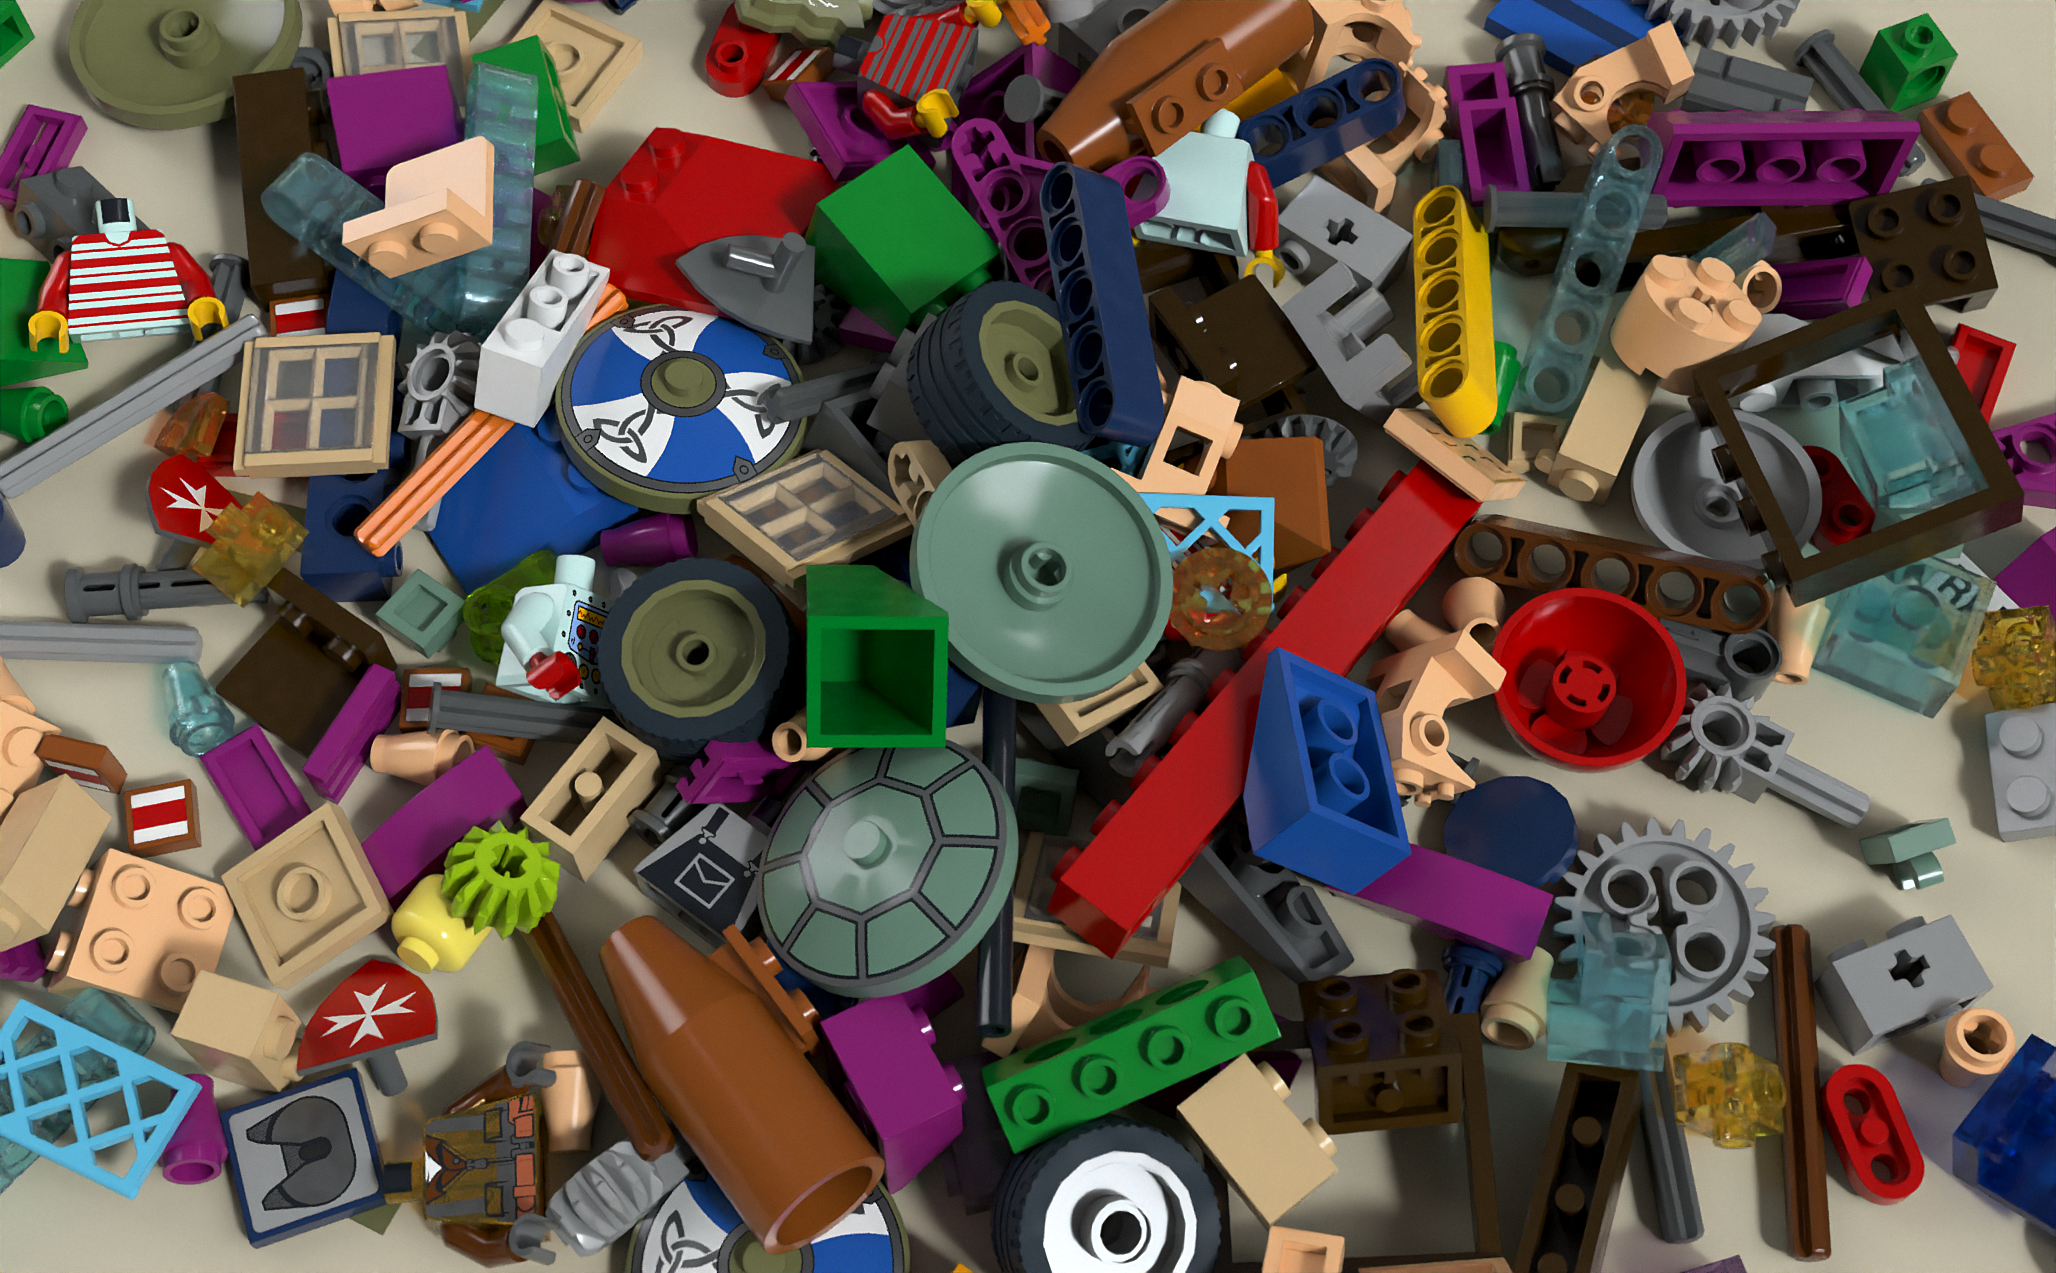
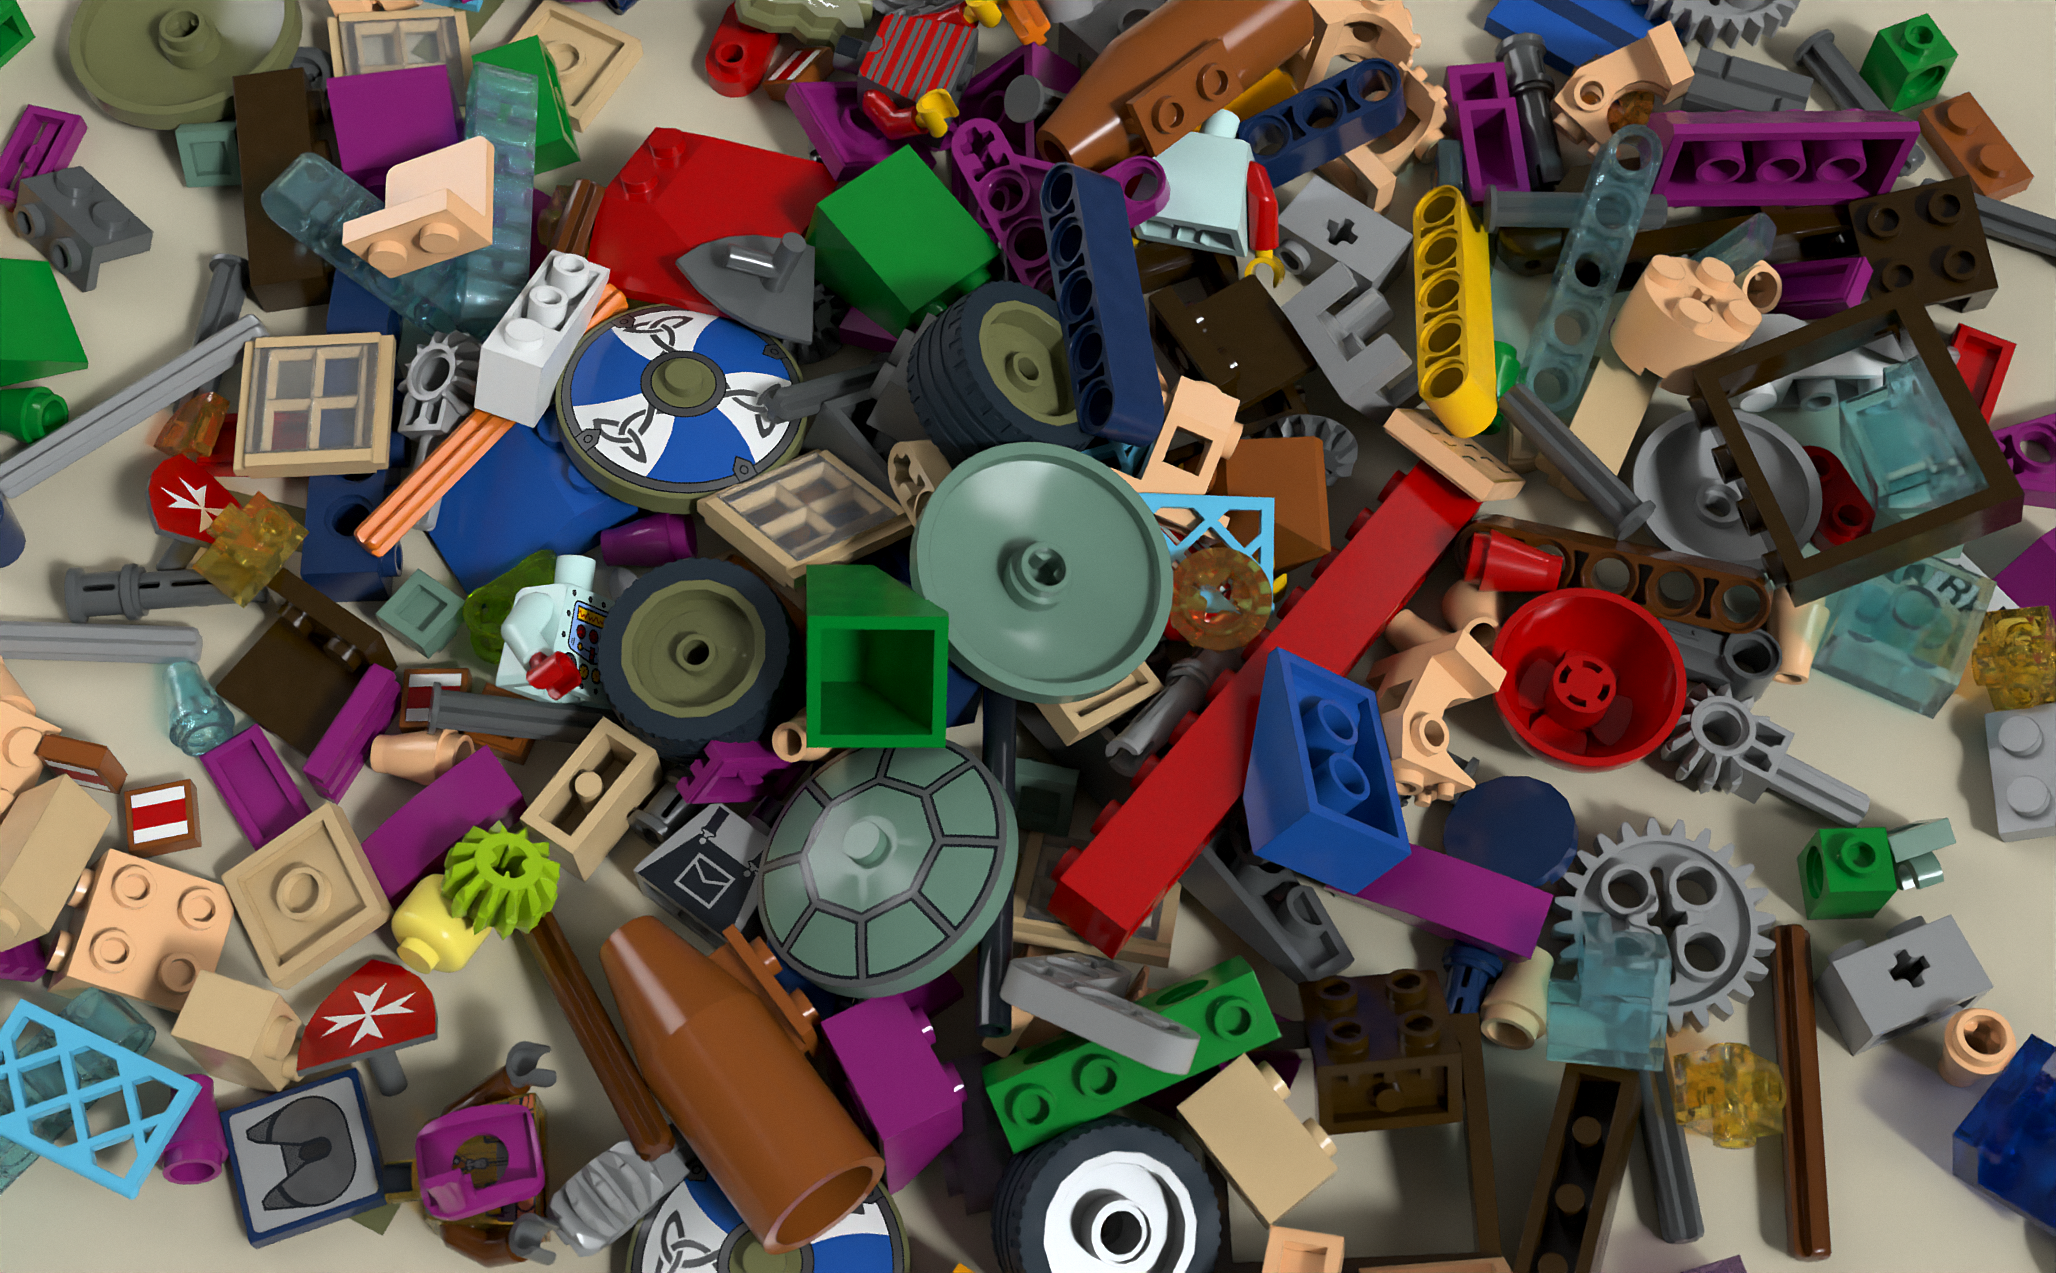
torso [28,198,230,354] -> none
tile [269,293,331,337] -> none
light nougat cone [539,1050,602,1154] -> none
red plate [1820,1064,1925,1206] -> none
none -> sand green tile [175,121,242,188]
none -> magenta piece [415,1104,545,1221]
none -> light grey beam [999,953,1201,1075]
none -> red cone [1463,529,1563,593]
none -> dark grey axle [1498,383,1656,541]
none -> green brick [1797,827,1897,920]

